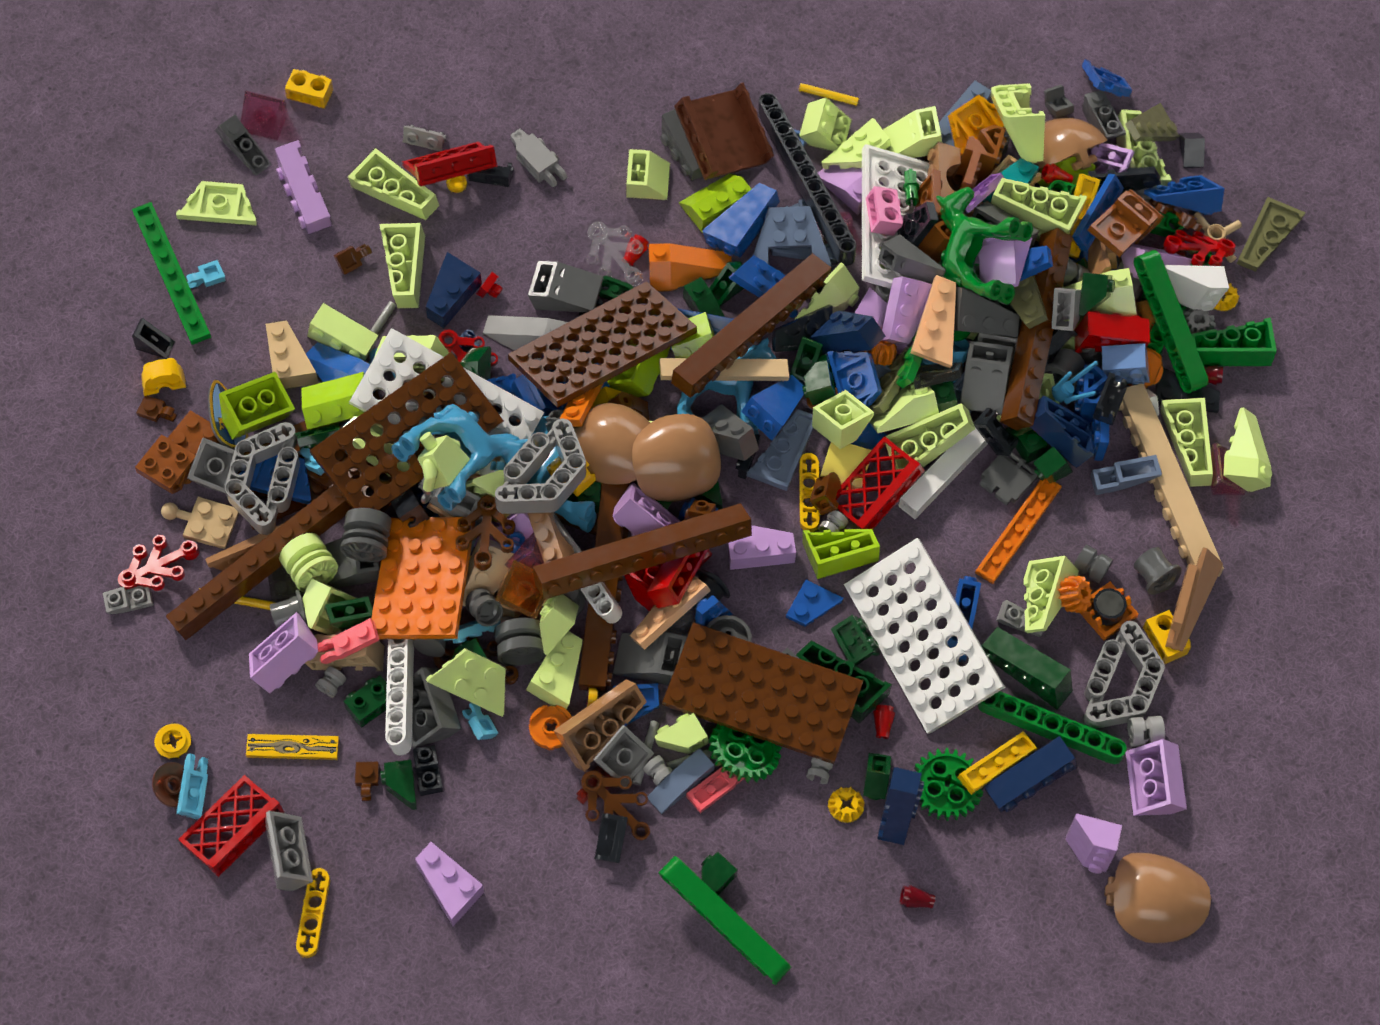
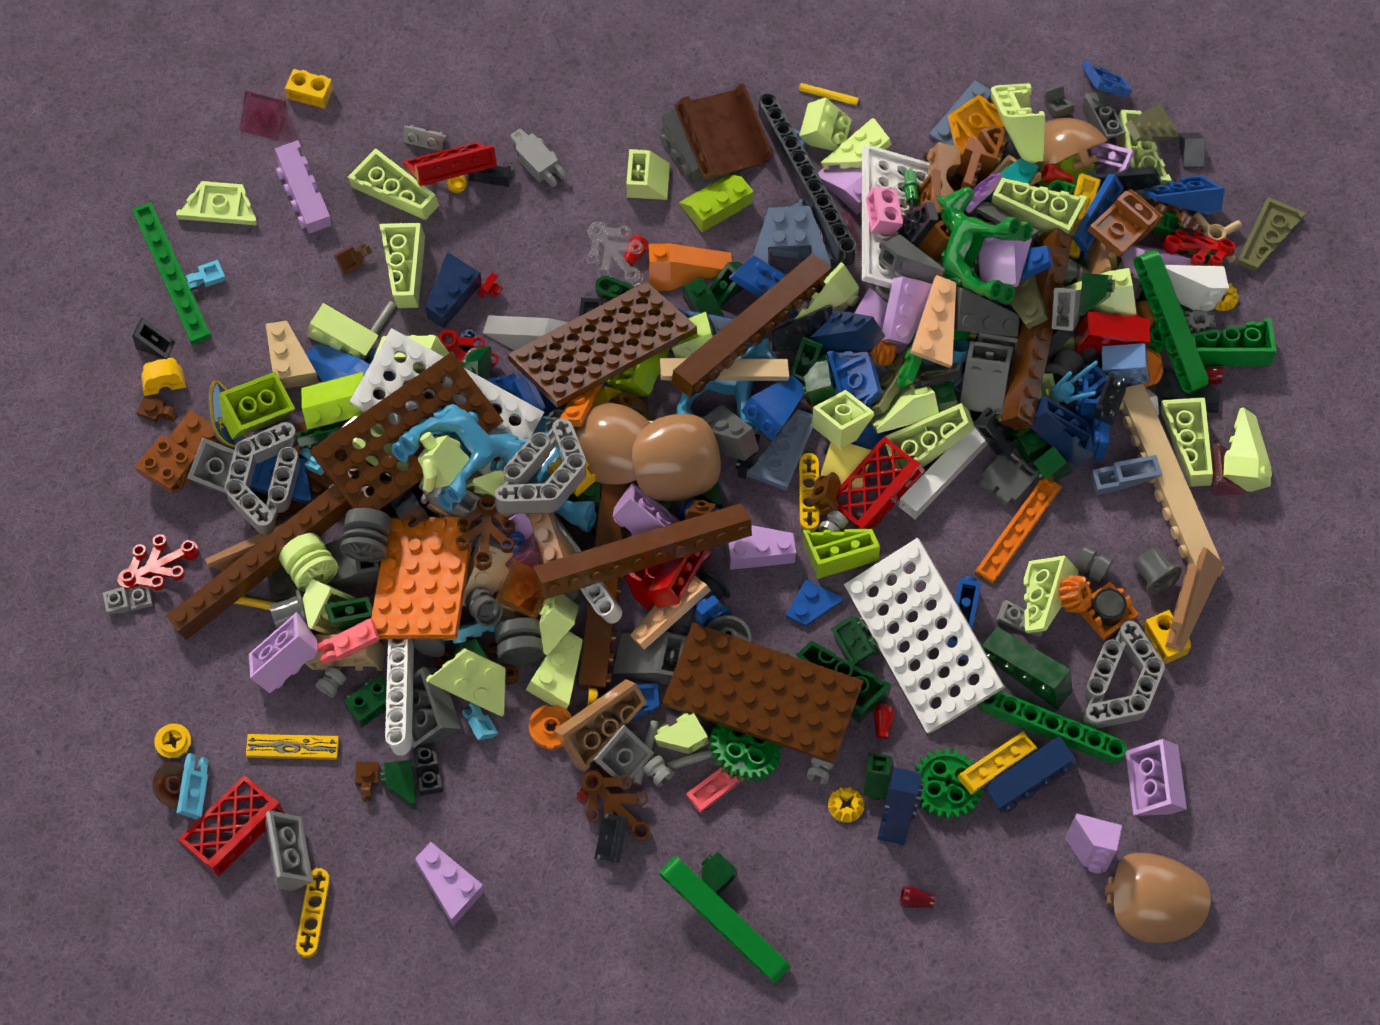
tan plate [161,497,239,549] -> none
dark grey slope [215,115,272,176] -> none
dark grey slope [528,261,604,312] -> none
sand blue slope [648,748,714,814] -> none
slope [702,183,780,258] -> none
yellowish green slope [883,106,942,158] -> none
light grey wheel [1127,716,1165,747] -> none

